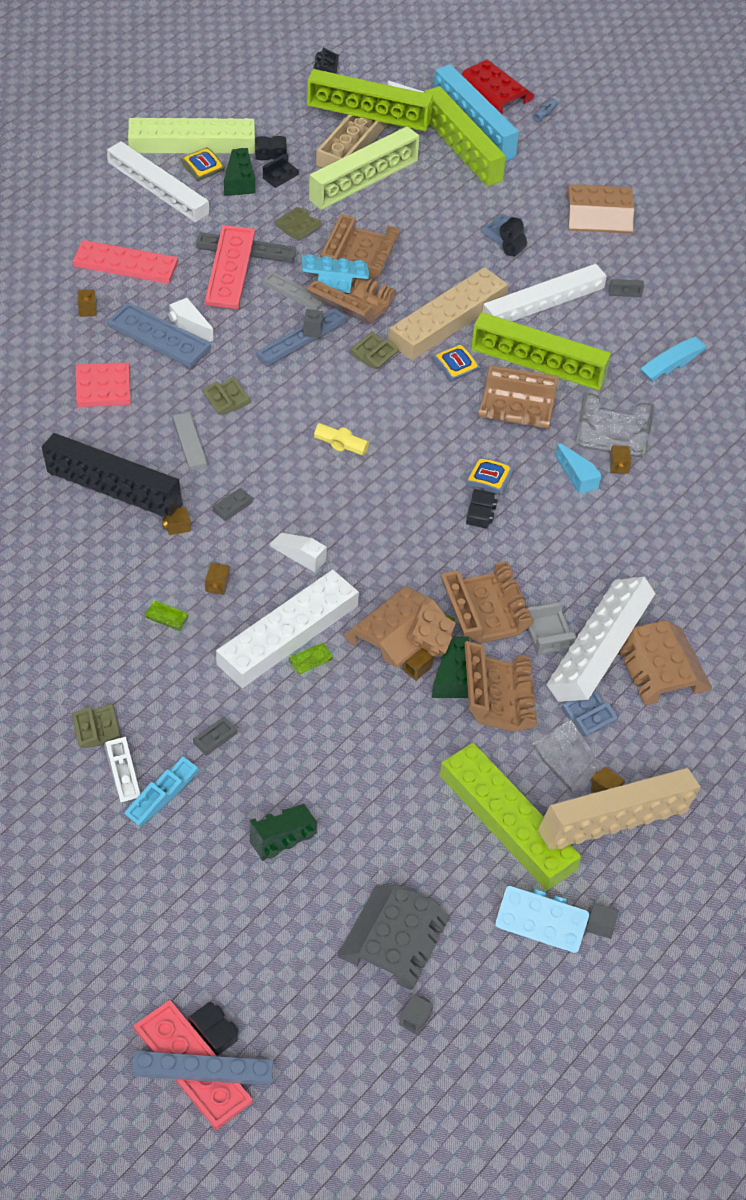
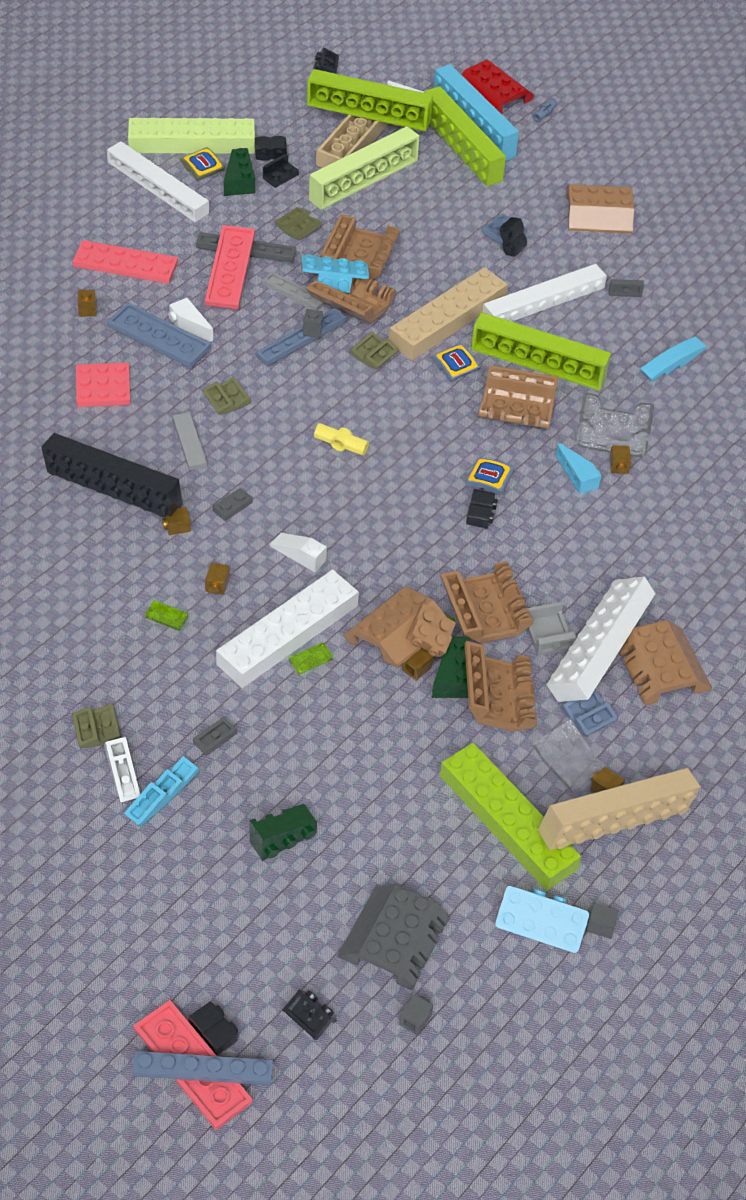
none -> black bracket [282,989,337,1040]

